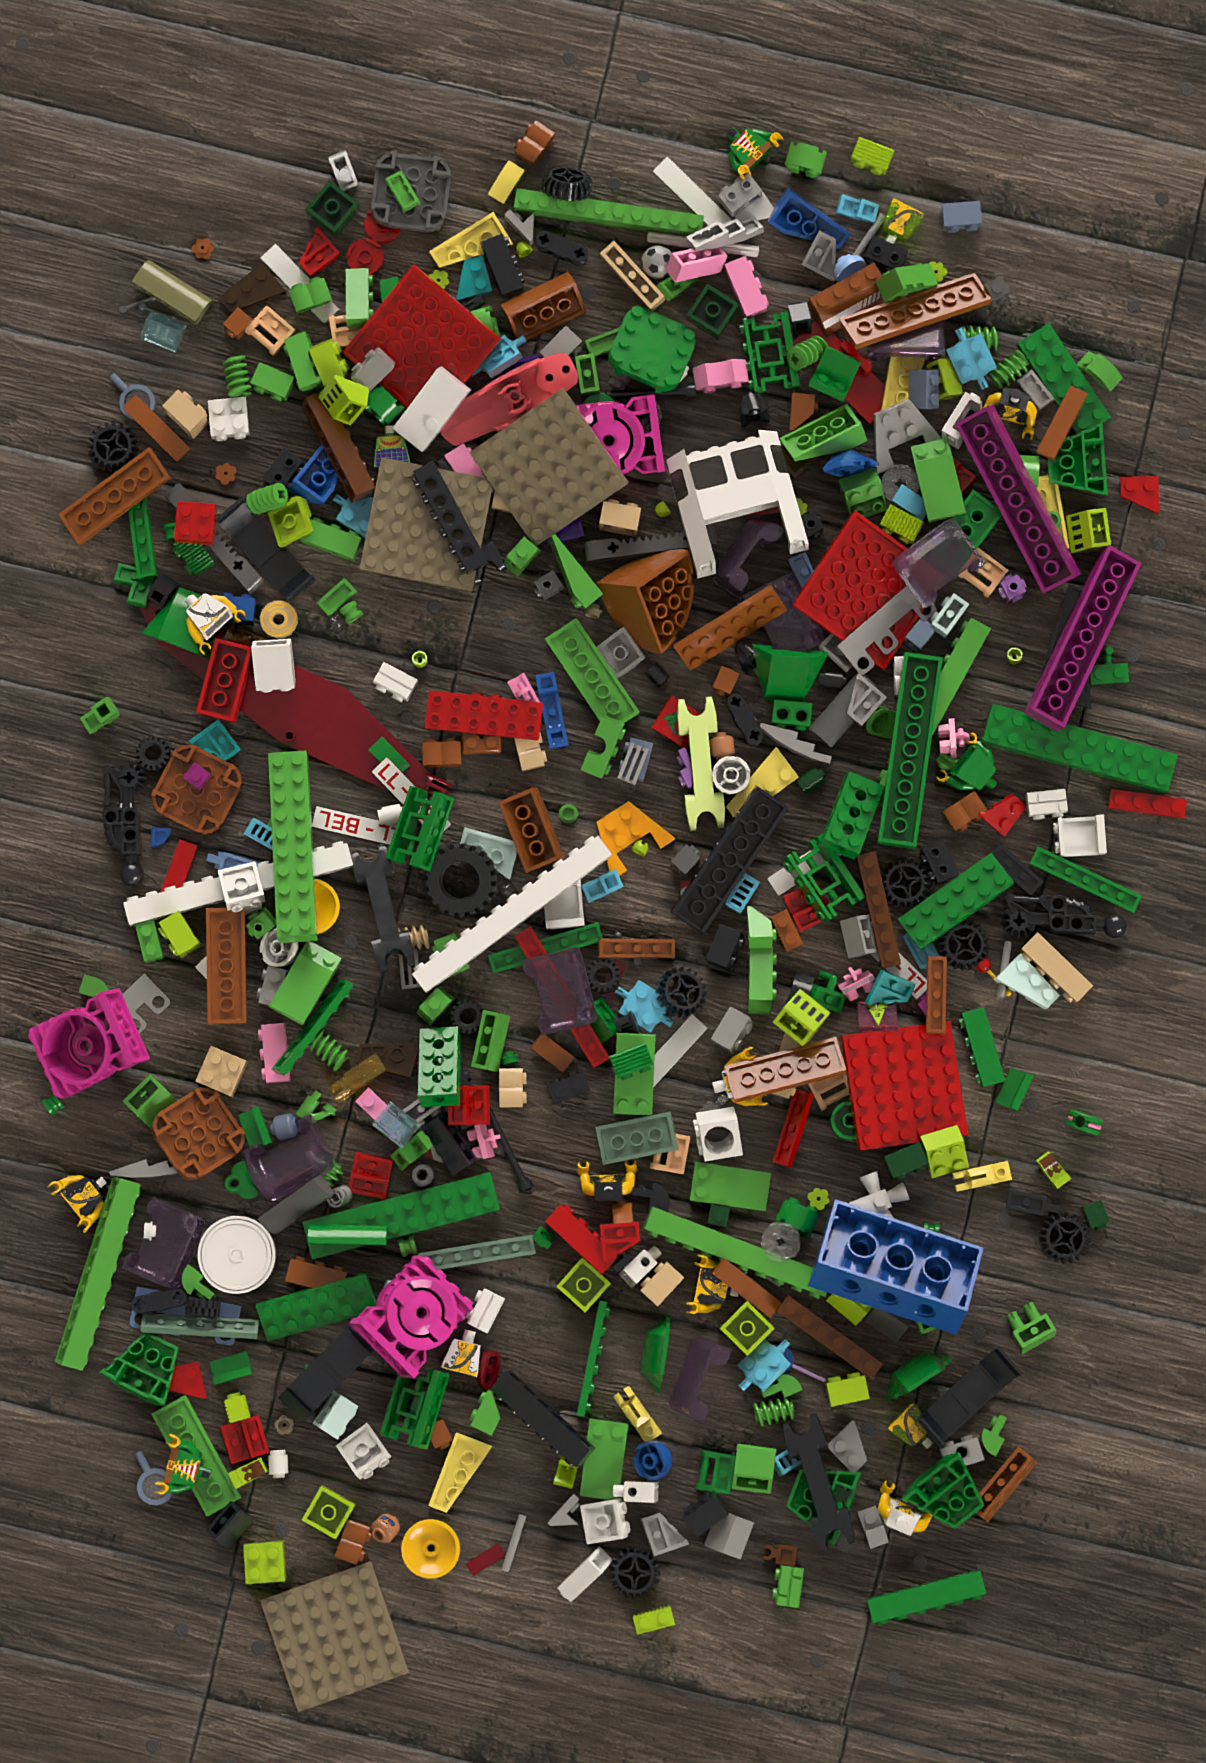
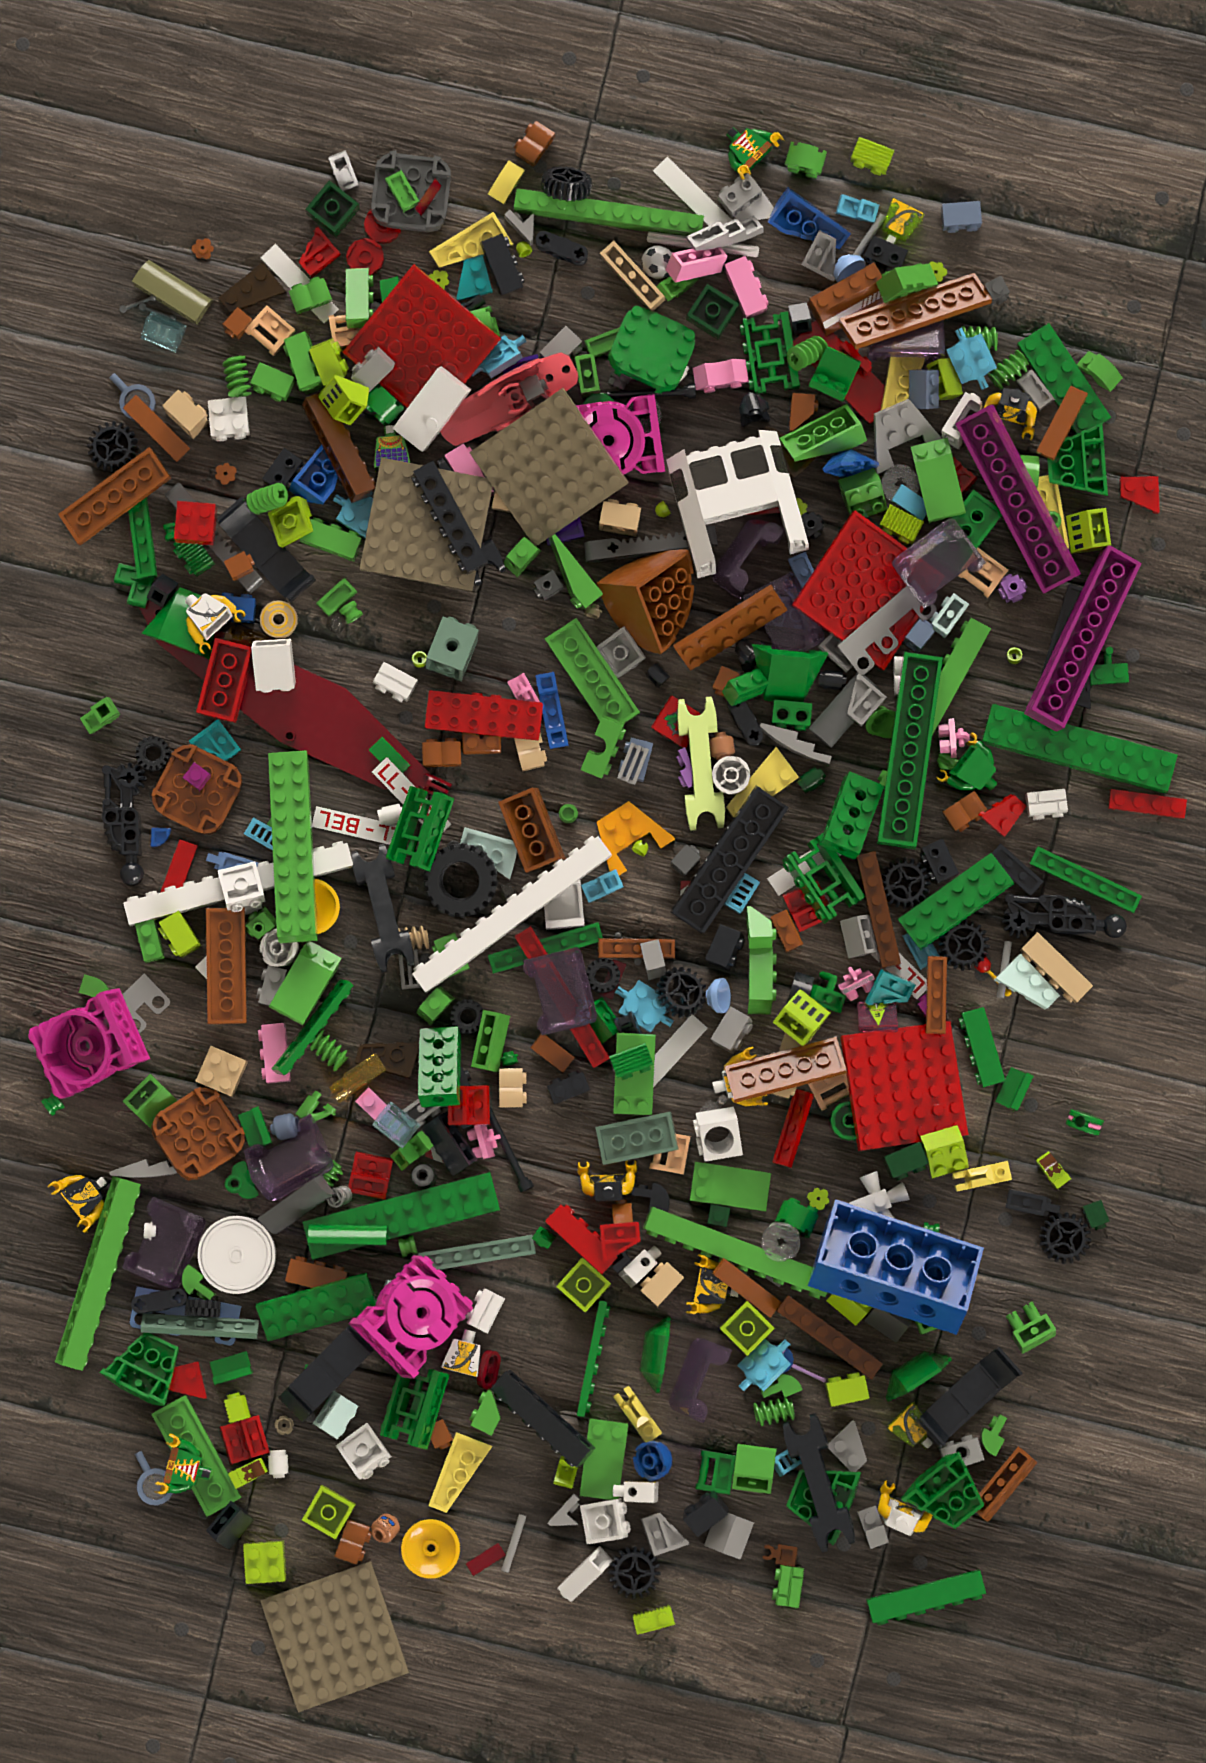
dark orange slope [500,272,587,341] -> none
white panel [1053,815,1107,857] -> none
none -> dark orange brick [224,551,255,581]
none -> dark red sticker [415,178,442,216]
none -> sand green brick [426,617,479,682]
none -> dark grey brick [520,374,549,408]
none -> light grey slope [640,939,666,980]
none -> light blue piece [706,978,731,1013]
none -> green brick [722,668,769,706]

